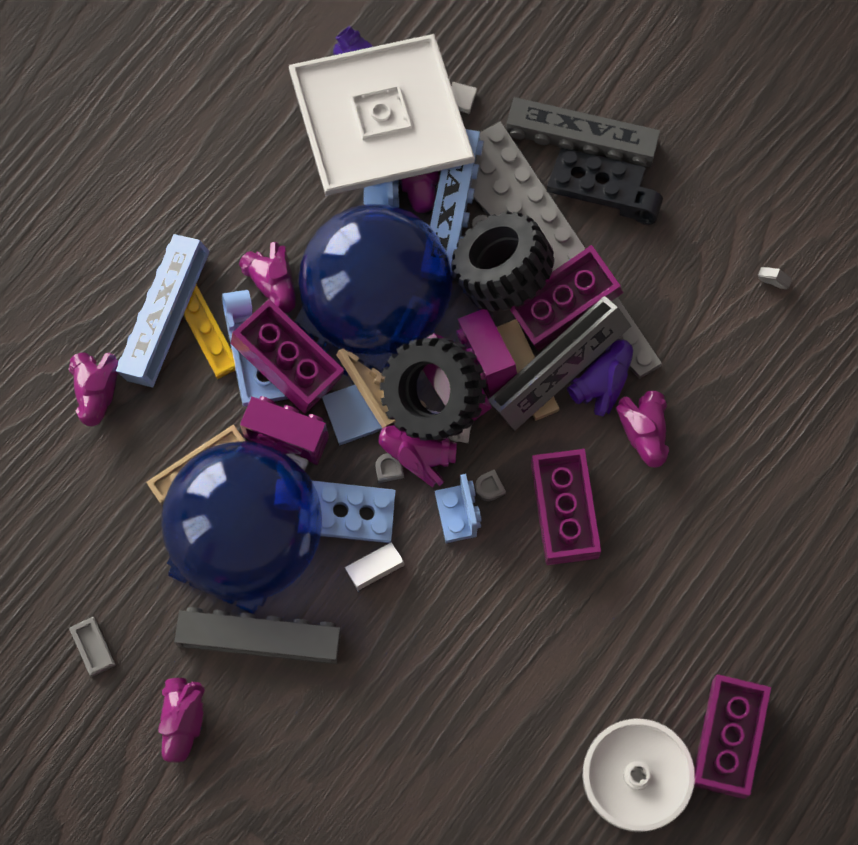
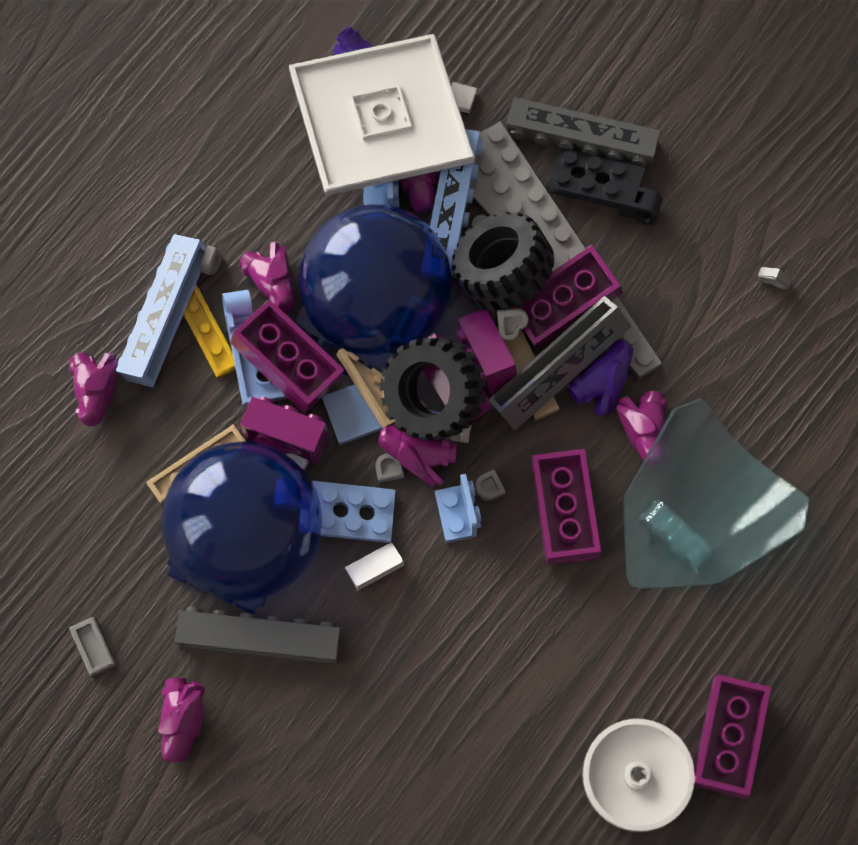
none -> light grey tile [201,245,223,275]
none -> light grey tile [497,308,528,340]
none -> clear light blue windscreen [624,398,810,588]

